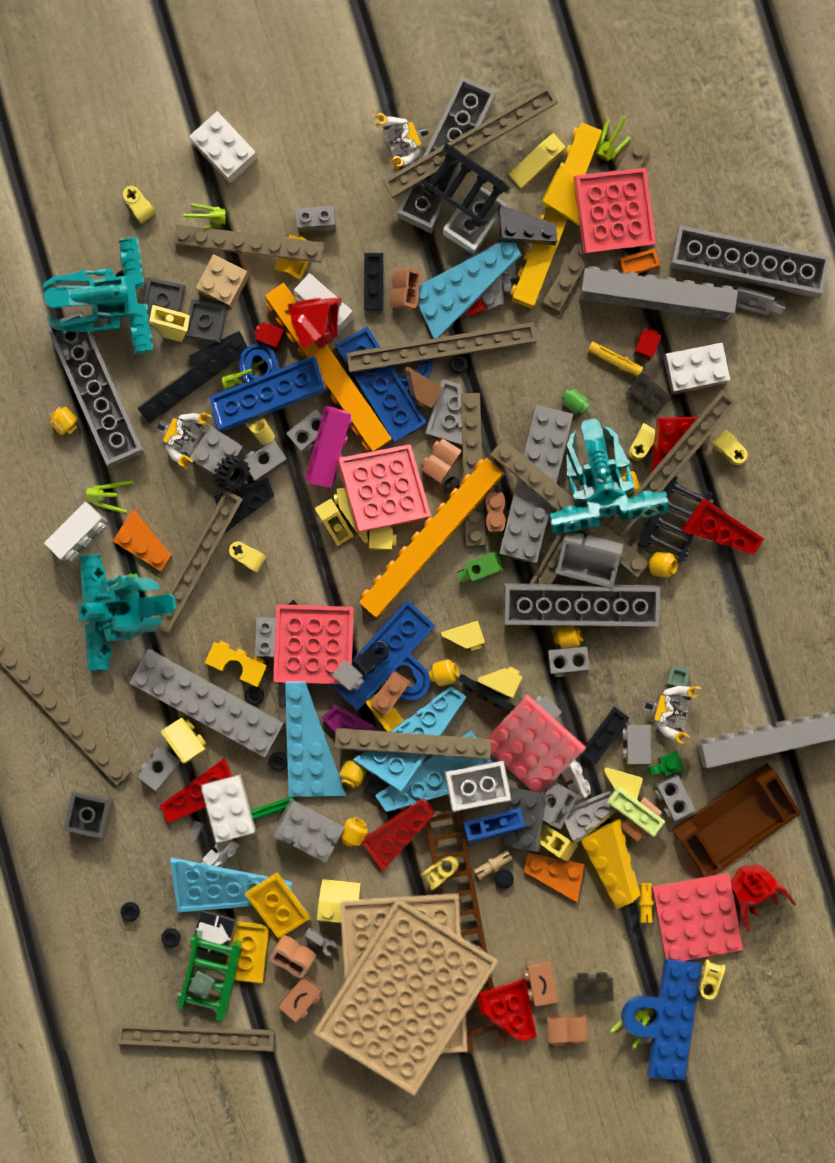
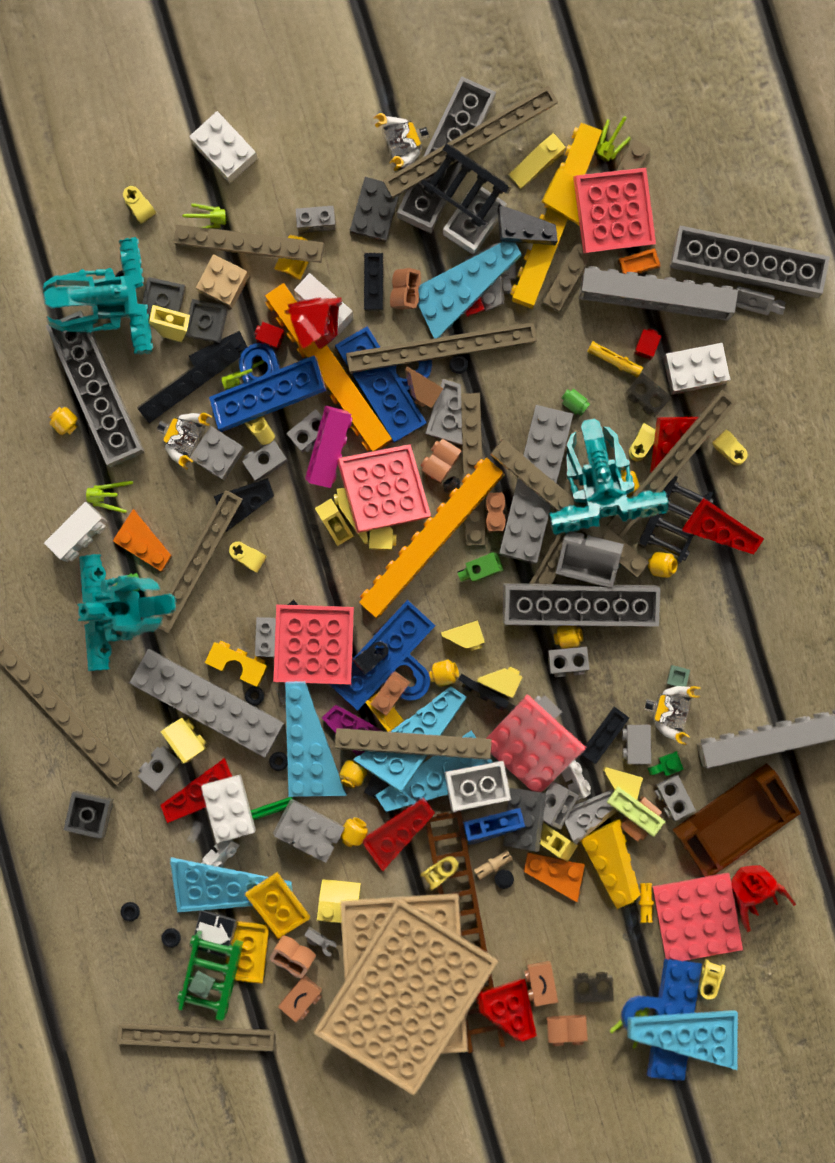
black tyre [213,455,250,492] -> none
light grey brick [332,660,364,690] -> none
none -> dark grey plate [350,177,399,242]
none -> medium azure wing [628,1010,738,1070]

